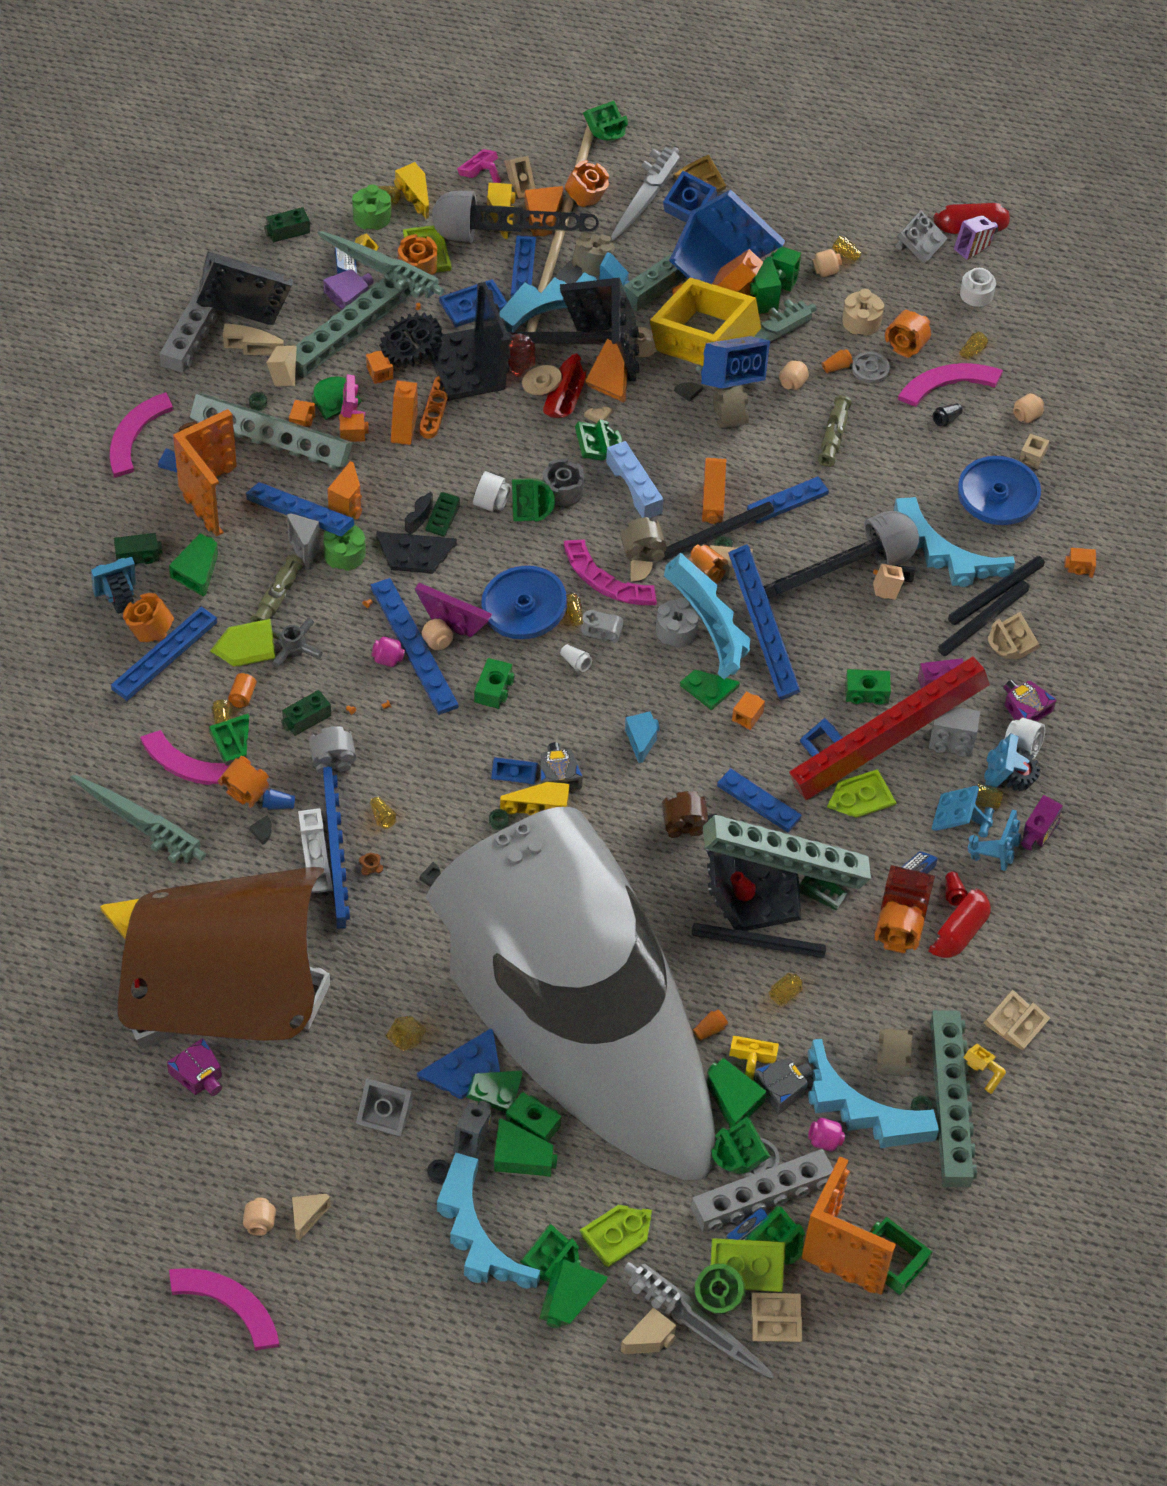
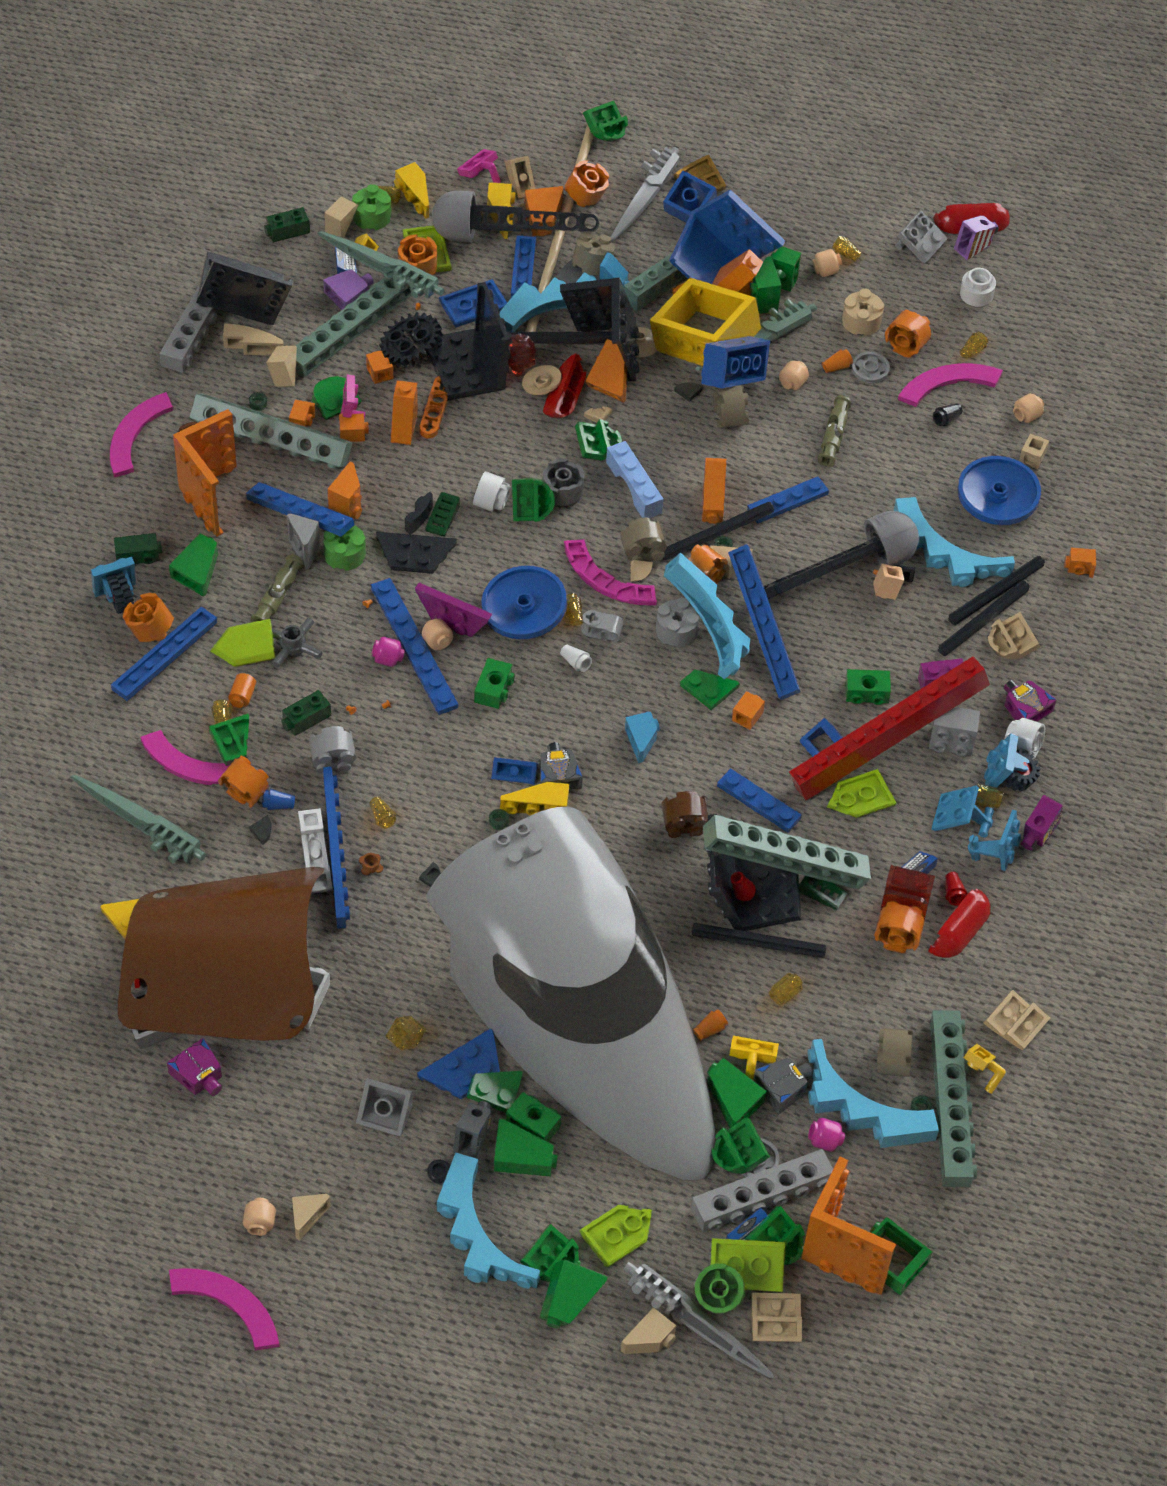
blue tile [158,448,177,472] -> none
none -> tan slope [325,196,358,238]

